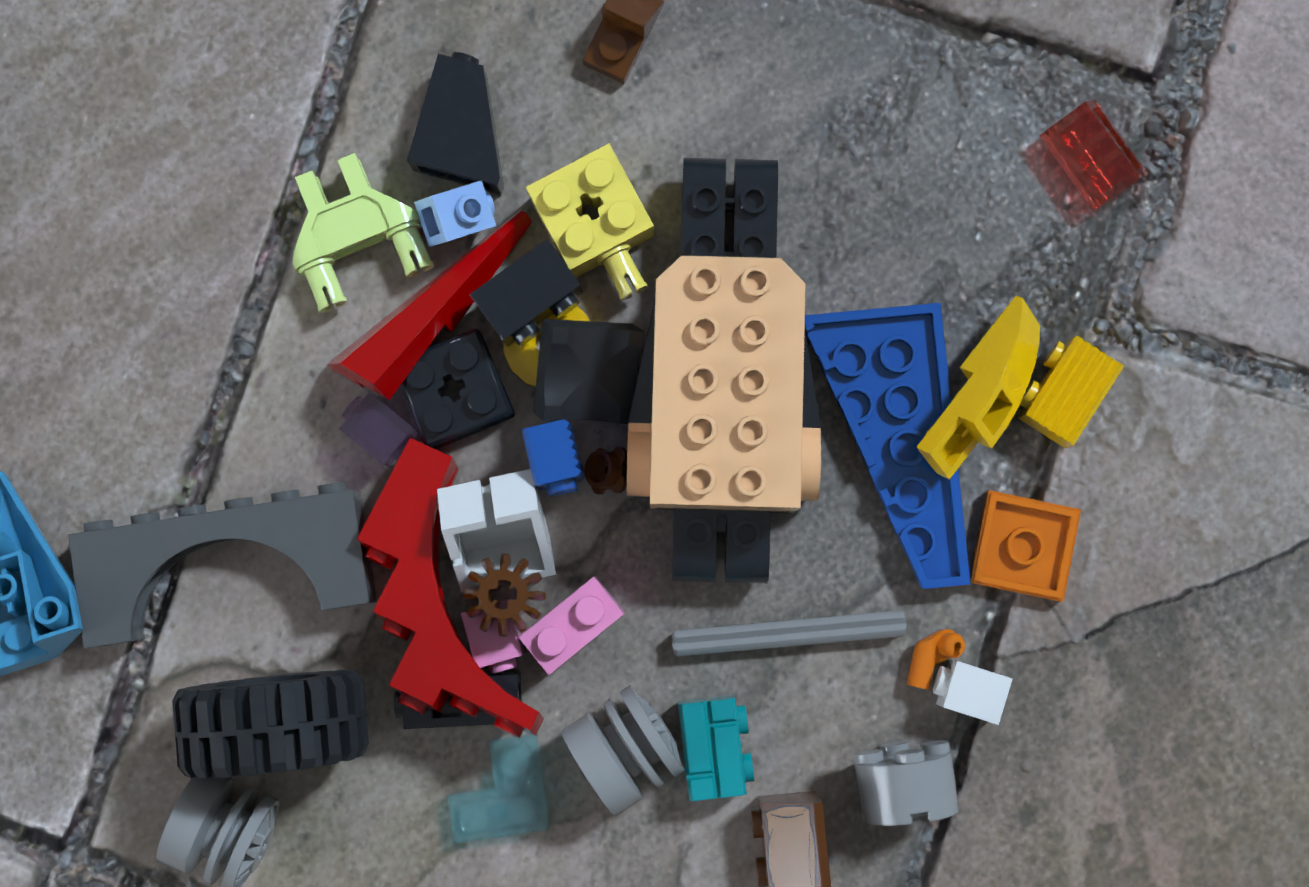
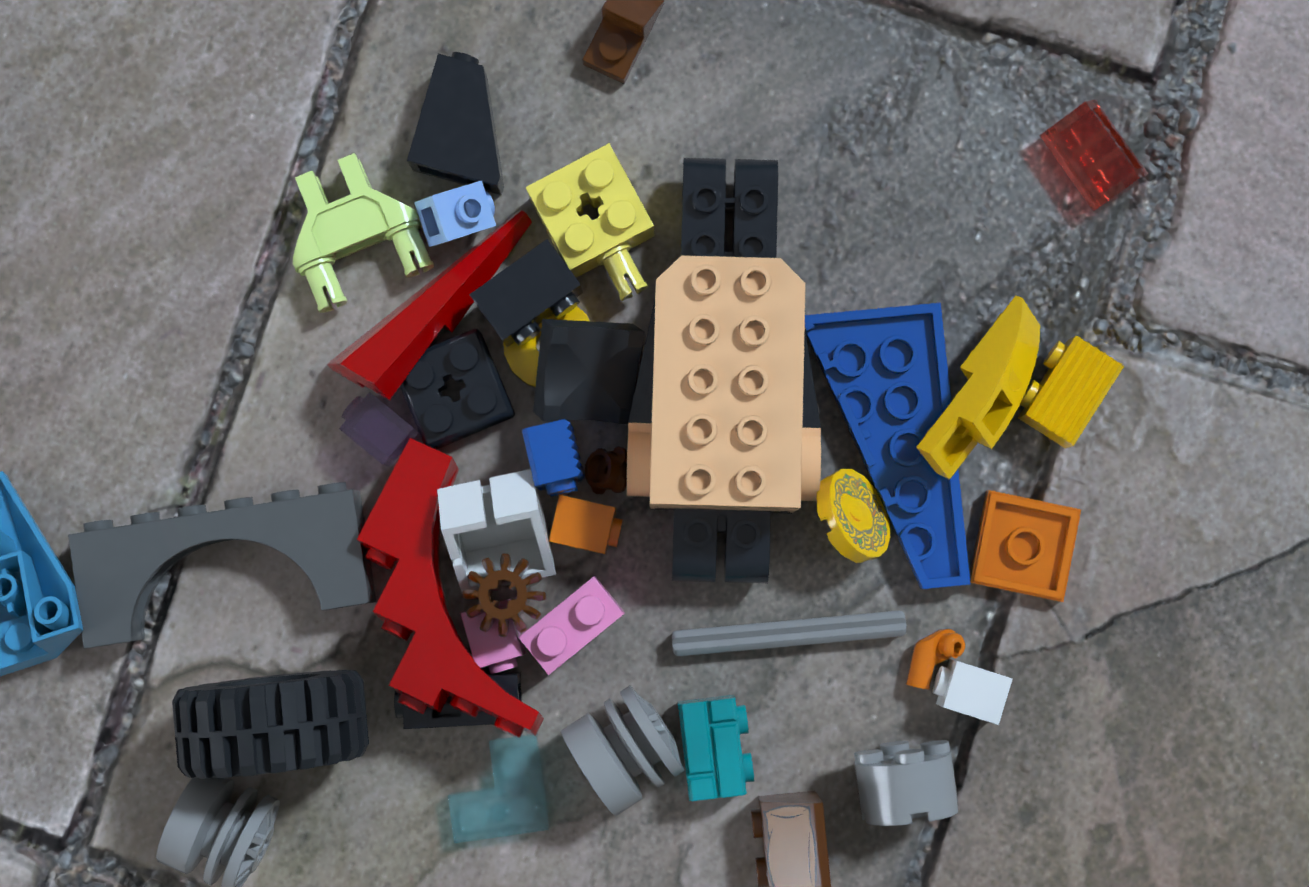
none -> orange brick [549,495,623,555]
none -> tile [816,469,890,563]

